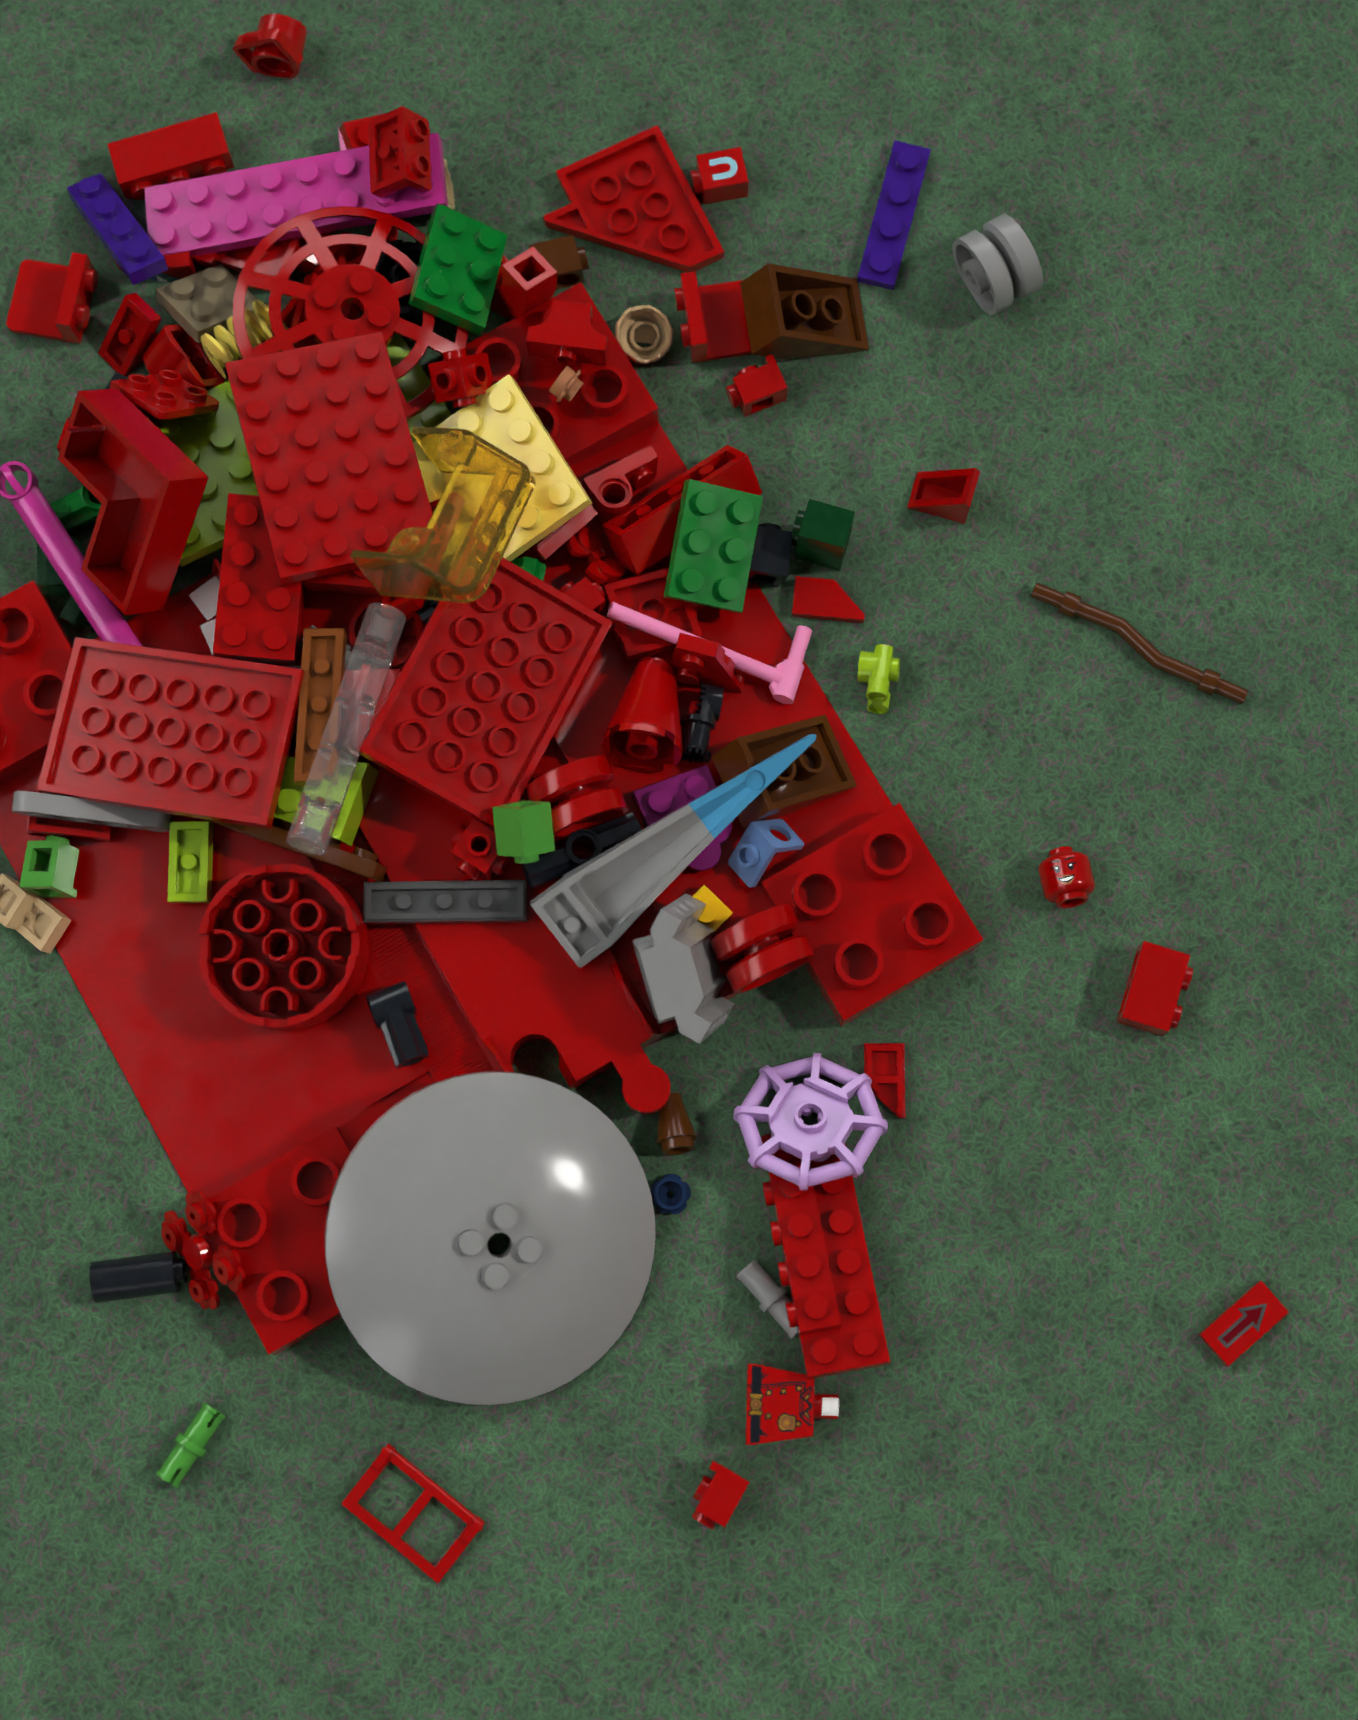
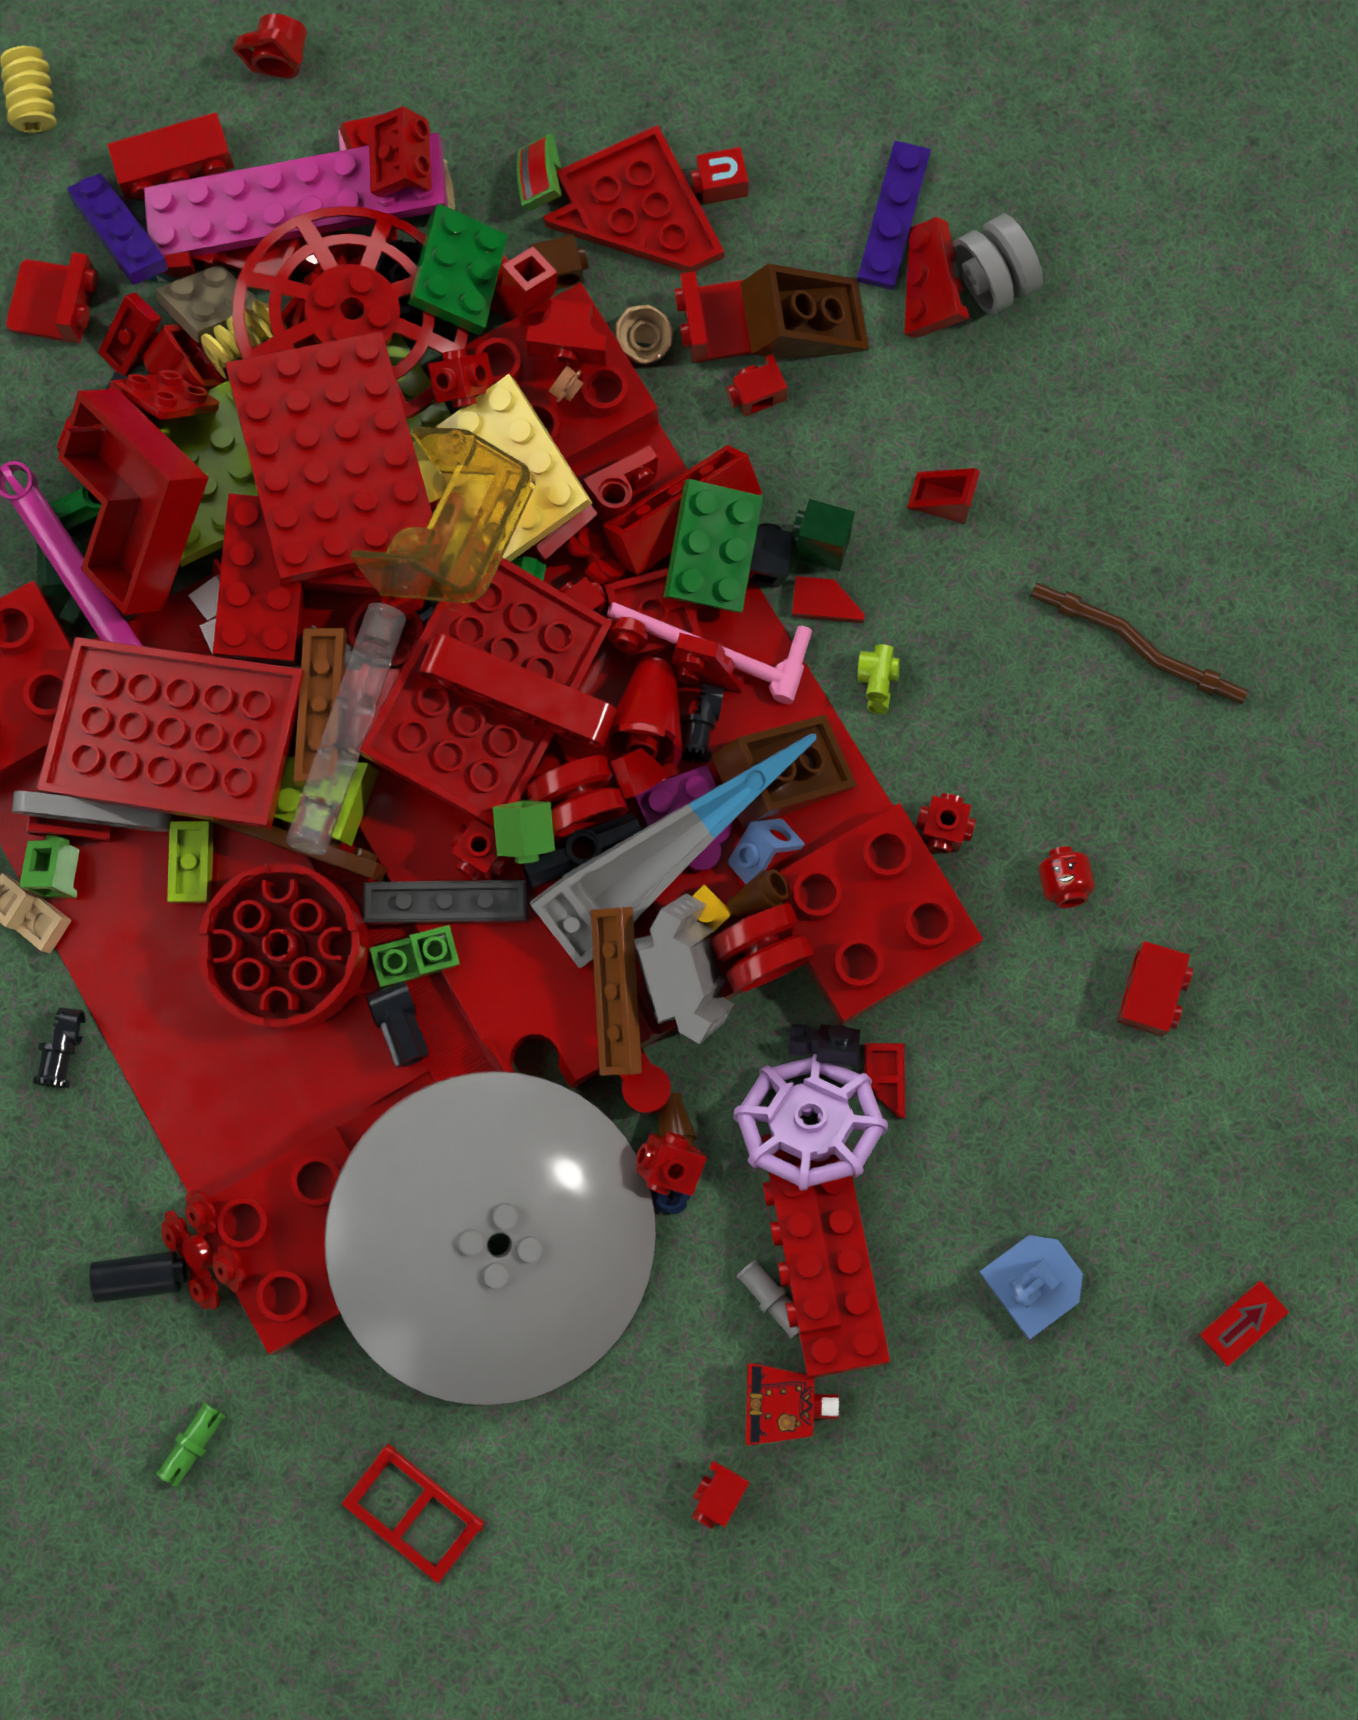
none -> light yellow piece [0,46,57,133]
none -> black connector [33,1008,85,1088]
none -> bright green slope [369,925,460,989]
none -> red beam [419,634,617,749]
none -> slope [517,134,562,211]
none -> dark orange plate [591,907,642,1075]
none -> red plate [608,617,648,653]
none -> red tile [611,748,670,799]
none -> red brick [636,1131,707,1196]
none -> reddish brown cone [728,870,789,919]
none -> black plate [788,1024,861,1067]
none -> red wing [904,217,969,338]
none -> red brick [916,793,976,854]
none -> medium blue piece [979,1235,1083,1340]

